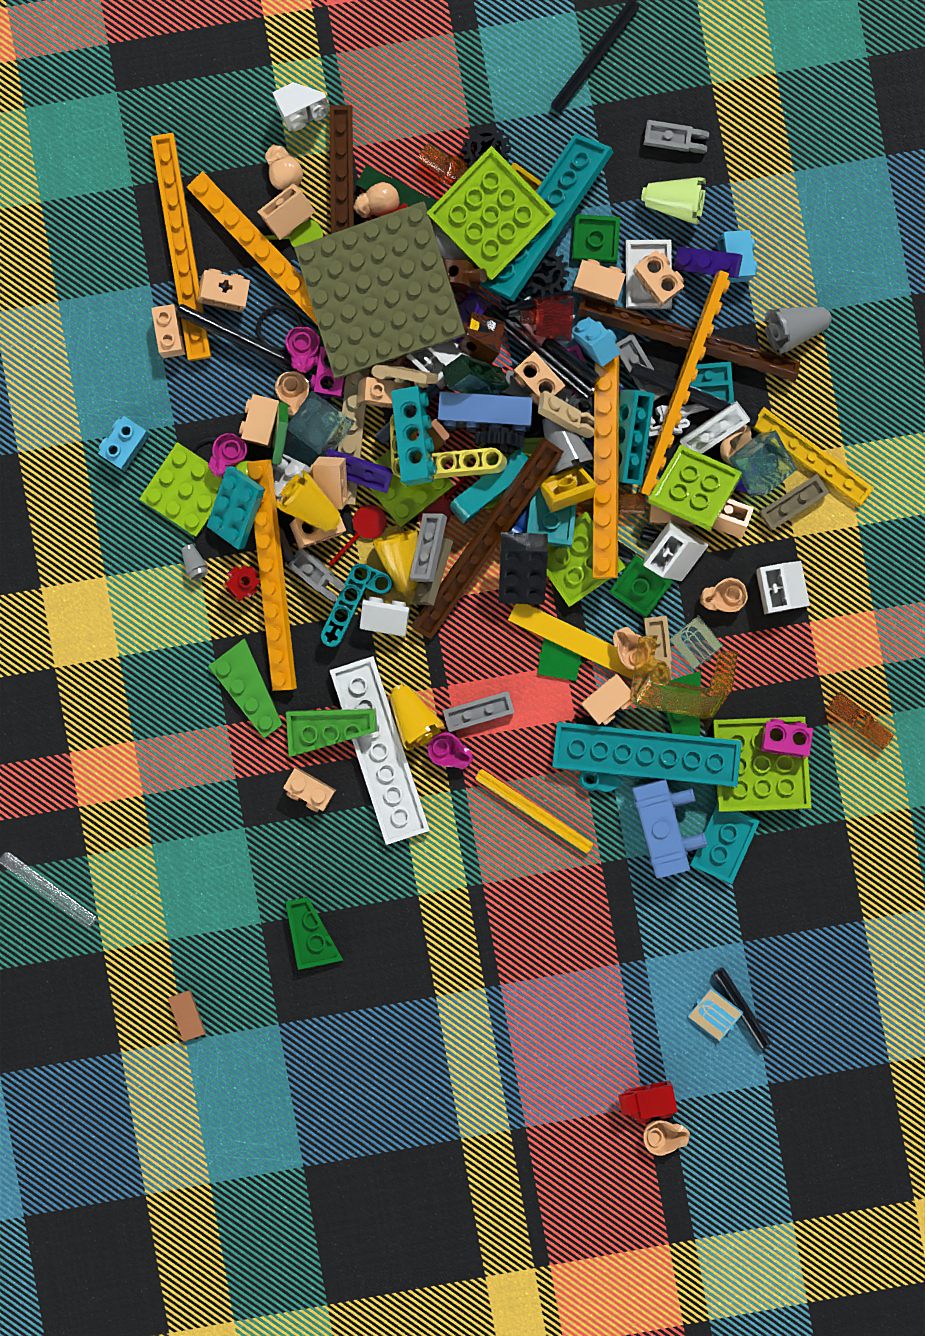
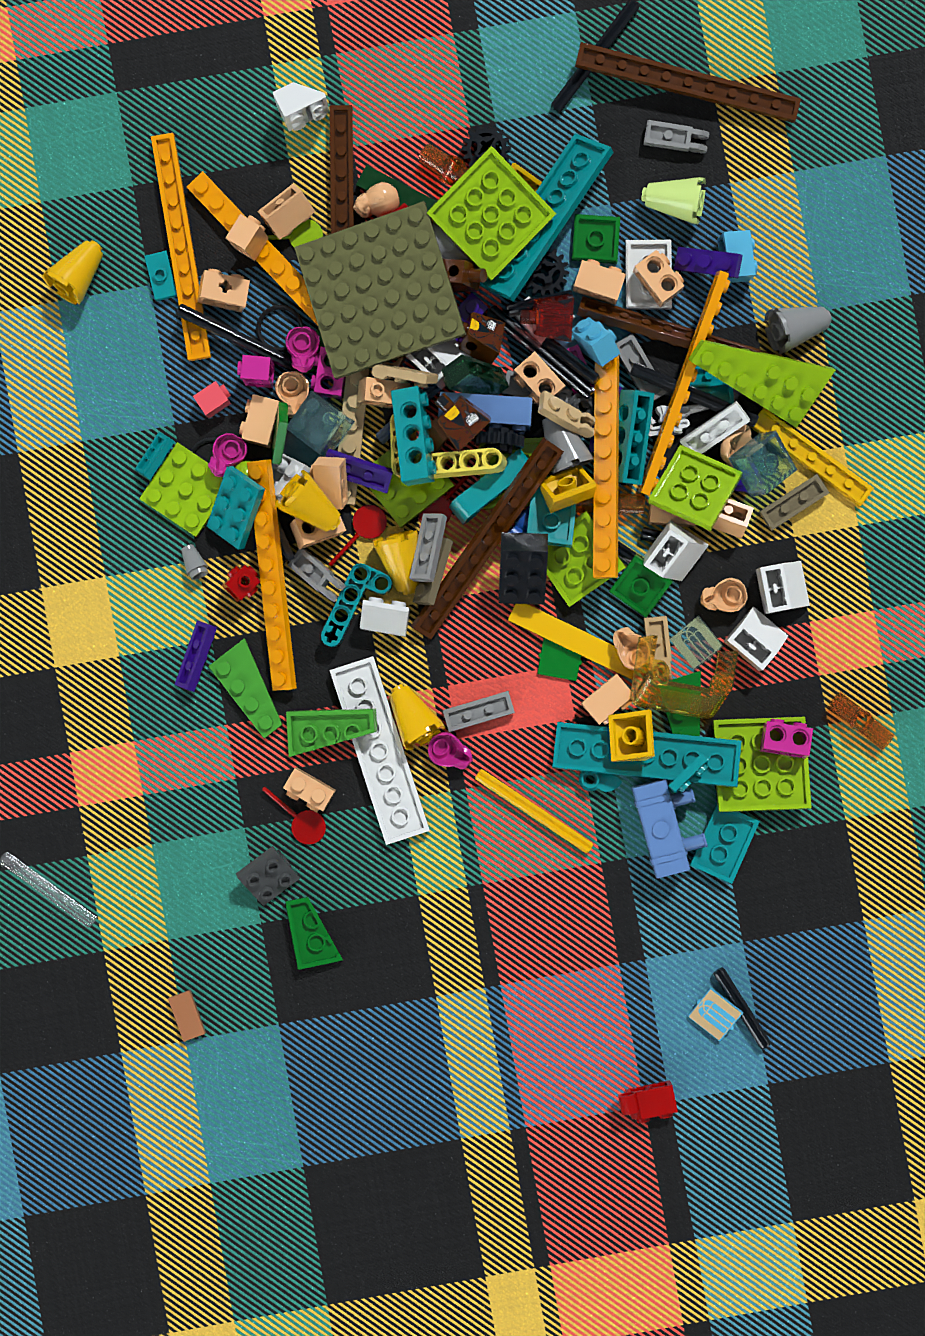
medium azure brick [98,416,150,472] -> none
light nougat brick [151,304,186,358] -> none
light nougat hair [265,144,303,191] -> none
light nougat hair [643,1120,690,1156] -> none
none -> yellow cone [42,240,103,305]
none -> teal plate [135,432,175,480]
none -> teal plate [144,251,177,302]
none -> dark purple plate [174,620,217,692]
none -> coral brick [193,381,231,419]
none -> light nougat brick [226,214,269,261]
none -> dark grey plate [236,846,300,906]
none -> dark pink brick [237,355,275,388]
none -> red piece [262,787,326,844]
none -> torso [434,393,491,452]
none -> reddish brown plate [575,42,801,123]
none -> yellow slope [608,710,655,762]
none -> teal plate [668,753,709,794]
none -> lime wing [688,339,836,428]
none -> white slope [723,607,788,671]

